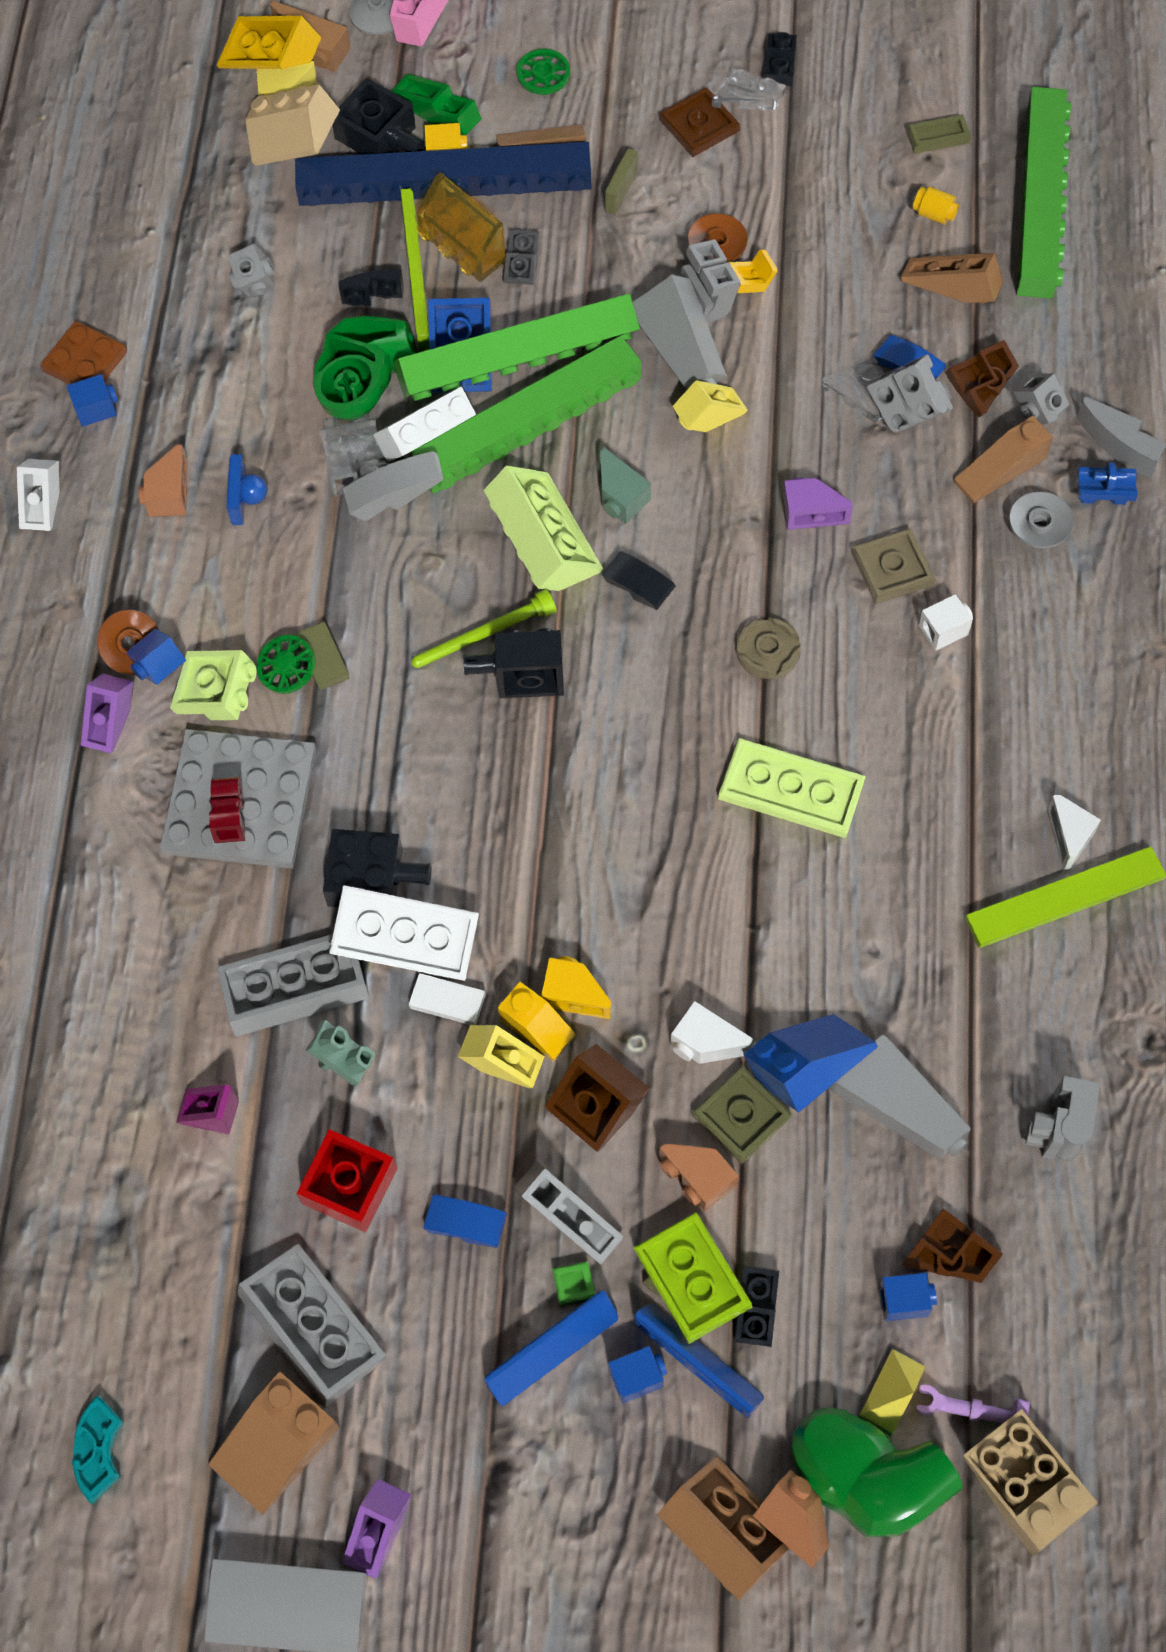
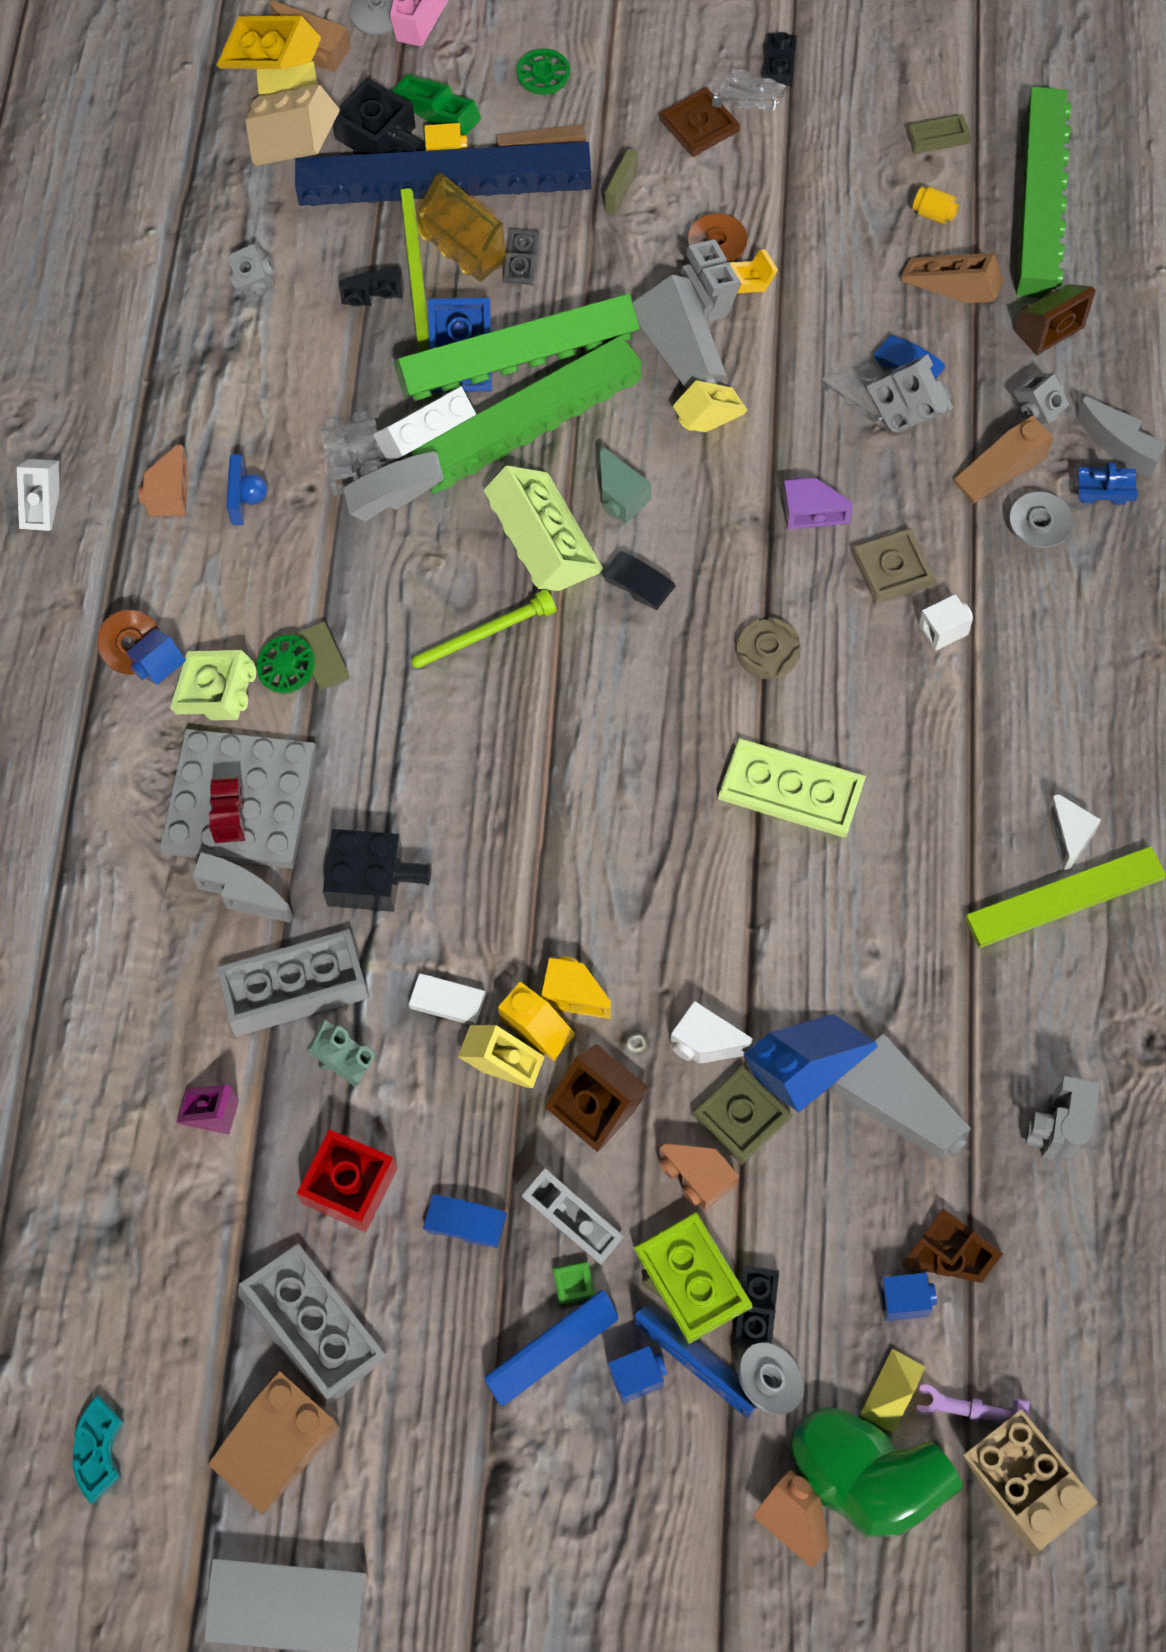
dark orange plate [40,321,127,385] -> none
blue brick [67,374,118,427] -> none
medium lavender slope [80,674,133,753] -> none
green piece [312,316,418,421] -> none
white tile [329,885,479,981] -> none
medium lavender slope [342,1479,412,1579] -> none
black brick [463,628,564,699] -> none
medium nougat slope [657,1456,789,1600] -> none
reddish brown slope [946,340,1019,417] -> none
none -> light grey slope [193,852,293,923]
none -> light grey dish [738,1343,804,1415]
none -> reddish brown slope [1014,284,1096,356]

